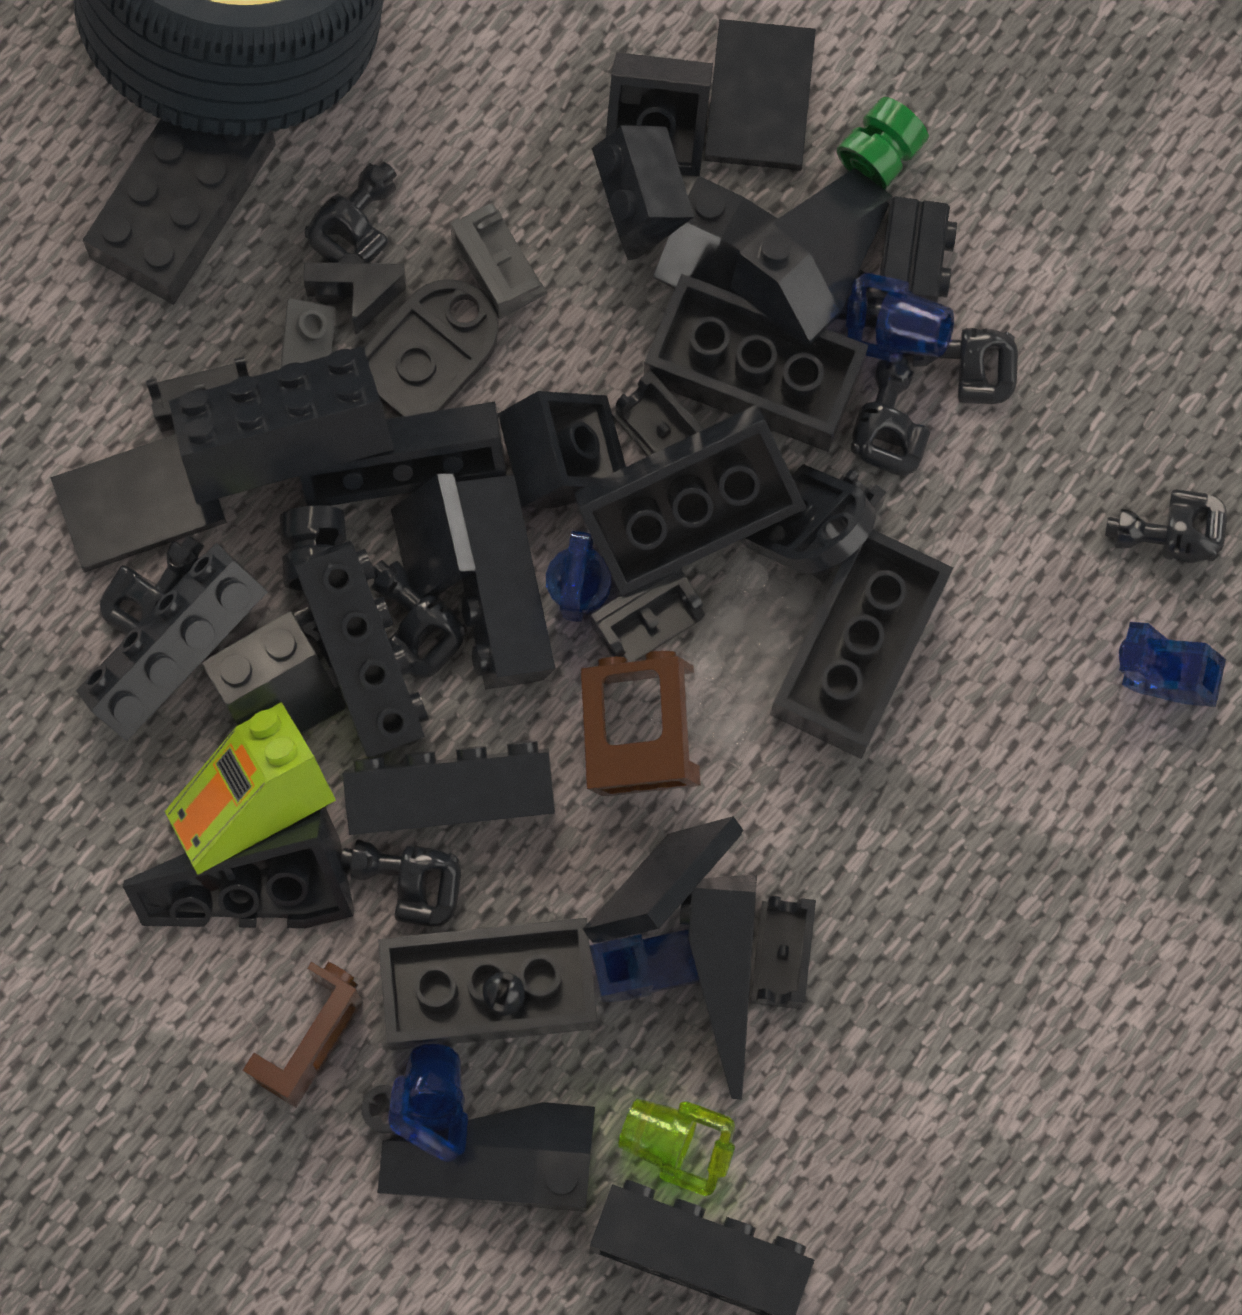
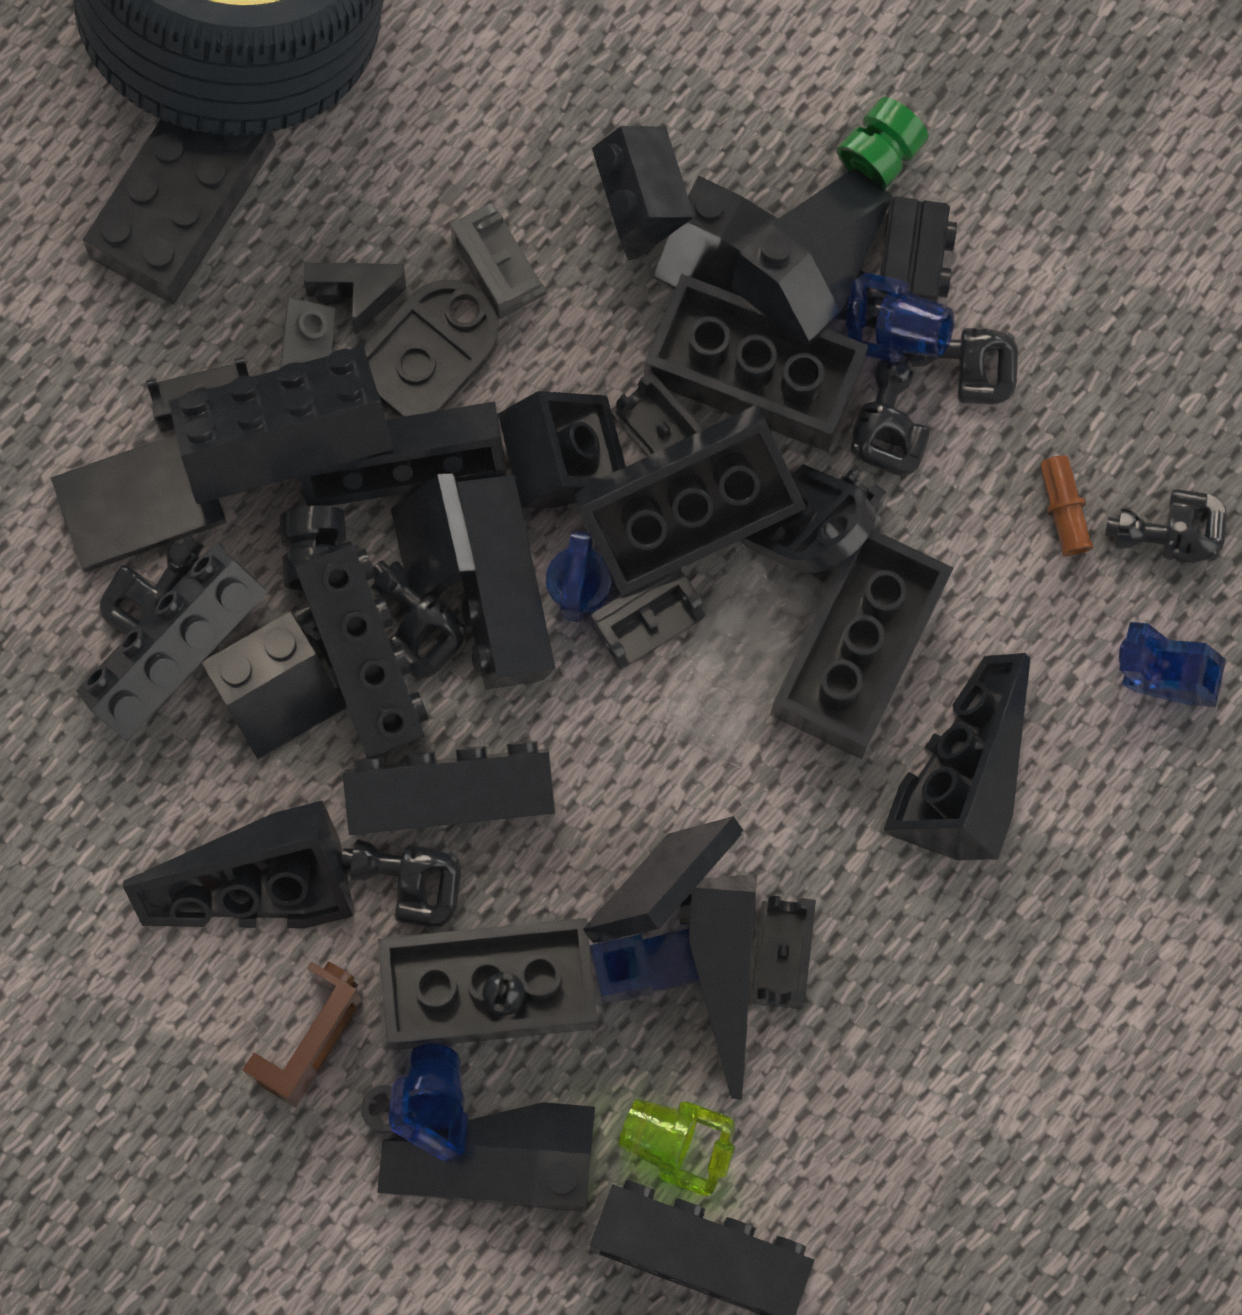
lime slope [164,702,336,875] -> none
black piece [305,162,397,263] -> none
reddish brown window [581,651,701,796] -> none
black slope [605,52,713,177] -> none
black tile [704,19,816,171] -> none
none -> black wedge [883,653,1031,860]
none -> dark orange axle [1040,455,1094,557]

